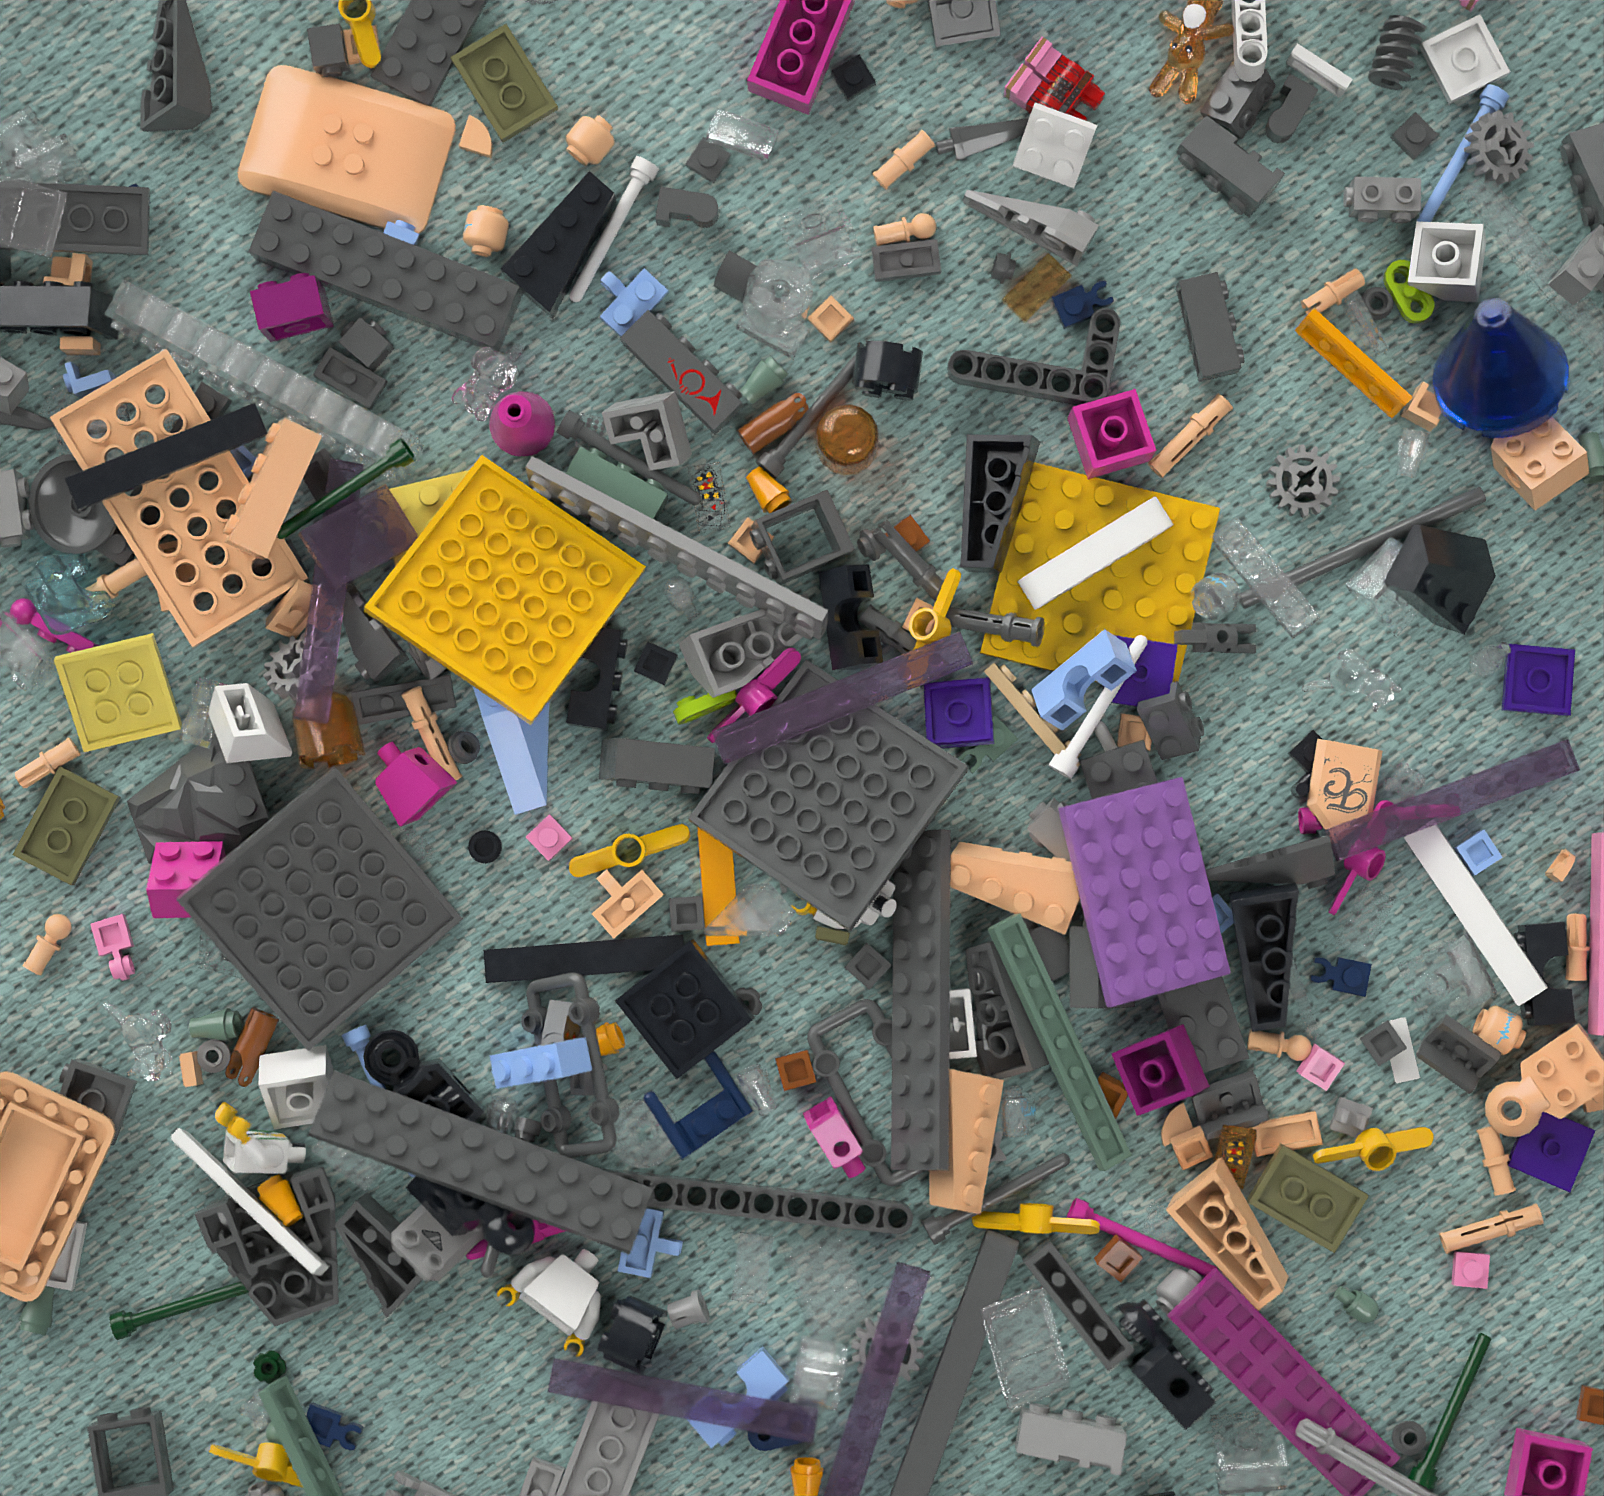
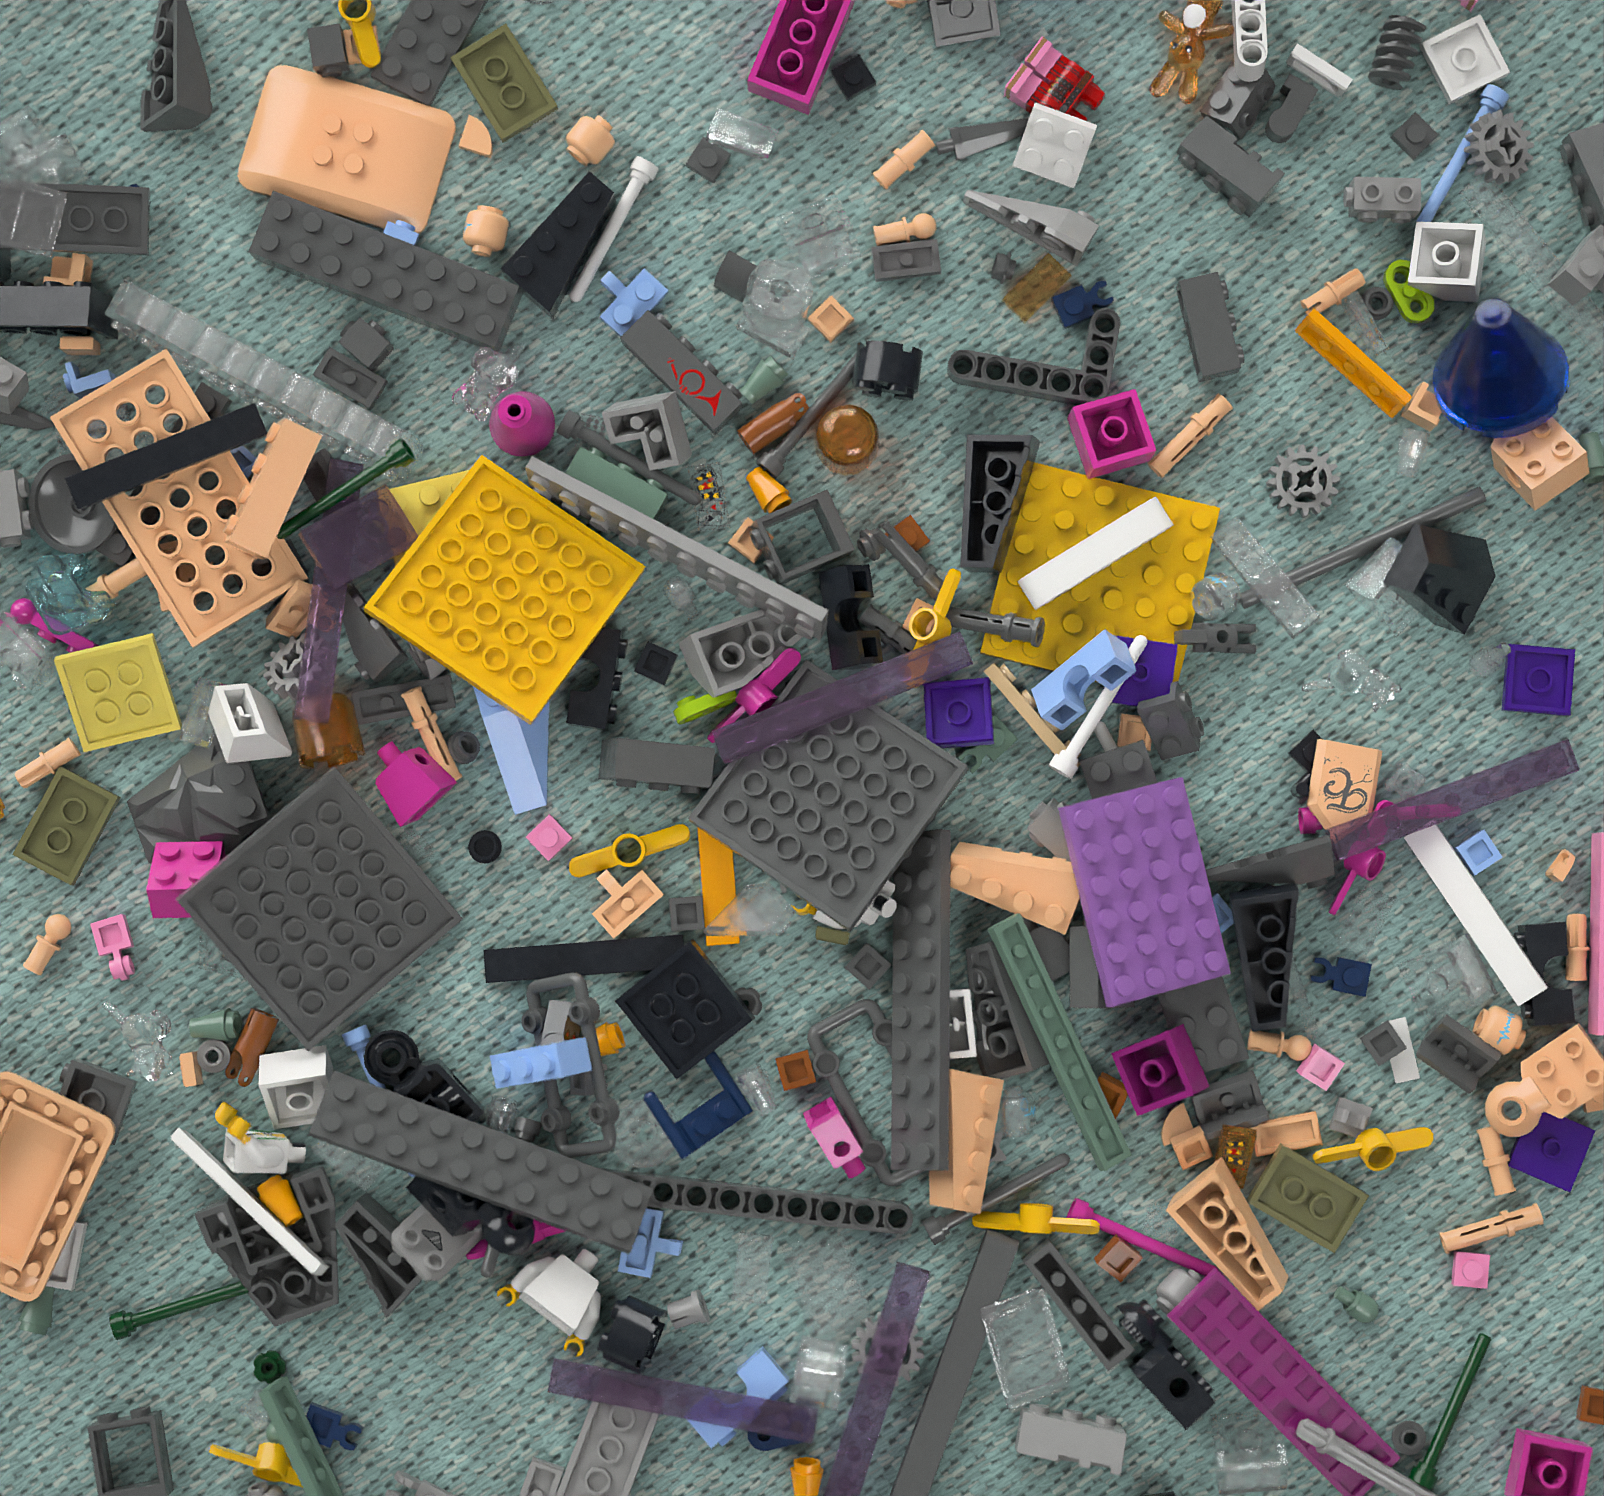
magenta brick [250,273,334,342] -> none
dark grey leg [655,187,719,228] -> none

